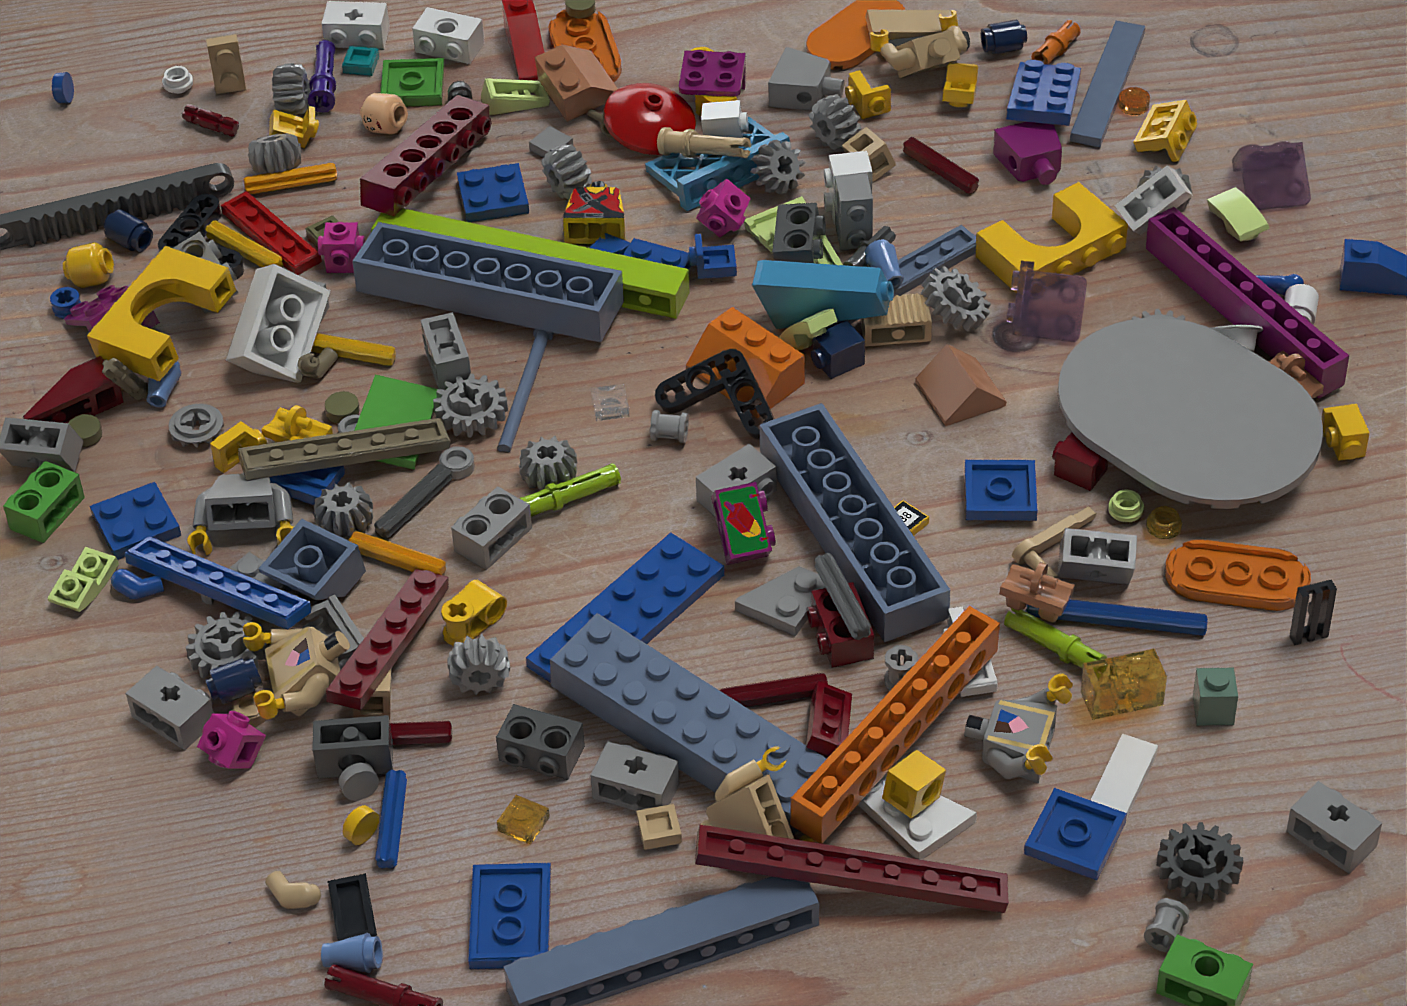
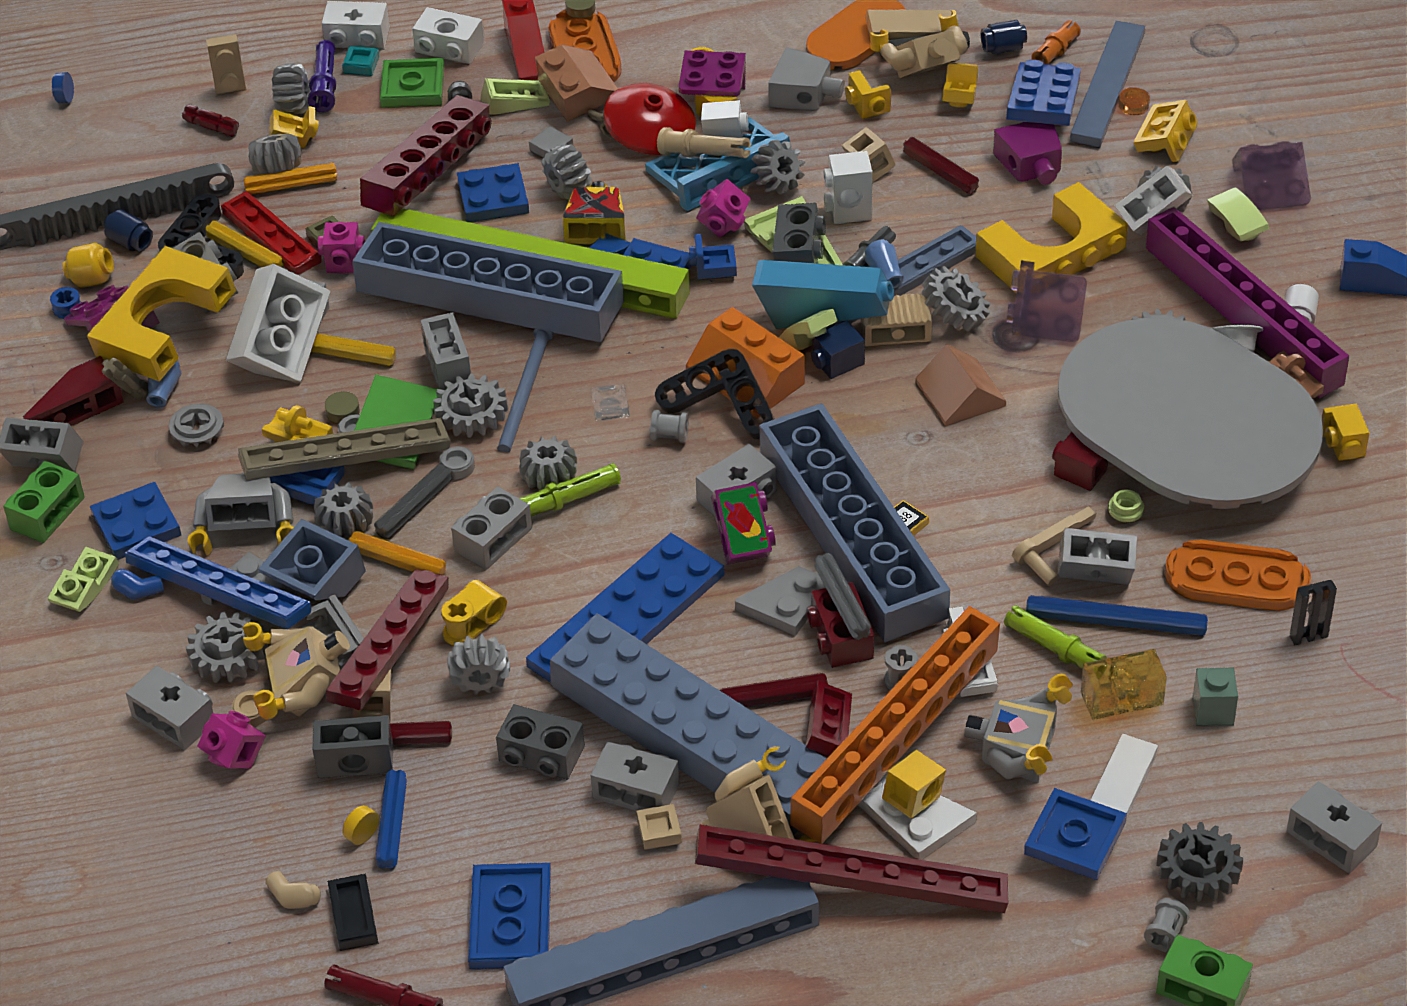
olive tile [69,414,102,447] -> none
white plate [162,66,193,94] -> none
dark blue brick [205,658,263,705] -> none
yellow bracket [210,421,267,473] -> none
dark tan arm [297,348,338,379] -> none
medium blue cone [321,933,383,973] -> none
light grey tile [338,763,379,801] -> none
light nougat head [360,93,408,134] -> none
clear yellow plate [497,795,550,845] -> none
light grey gear [809,94,861,150] -> none
light grey brick [835,173,873,250] -> none
blue plate [965,460,1038,521] -> none
nougat hips [999,562,1075,622] -> none
clear yellow plate [1146,506,1182,539] -> none
blue arm [1256,274,1304,296] -> none

